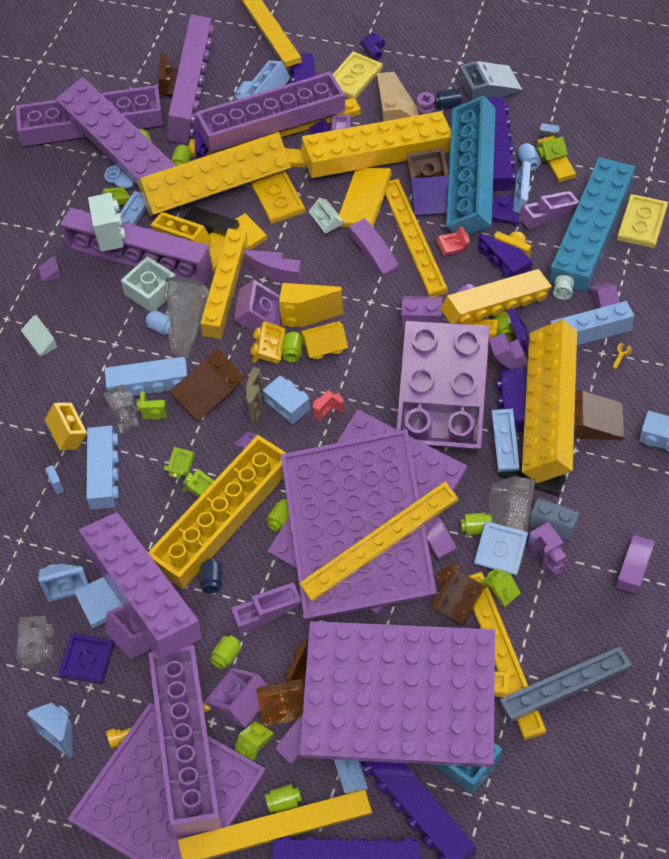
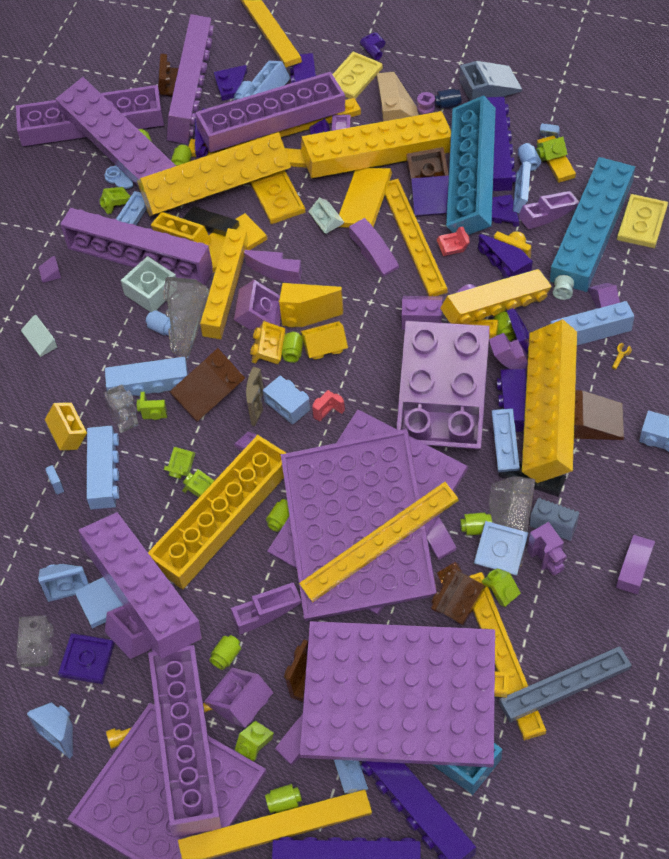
light aqua brick [88,193,126,252] -> none
dark blue brick [200,559,222,594] -> none
clear orange tile [256,679,305,726] -> none
none -> dark purple wing [214,65,247,101]

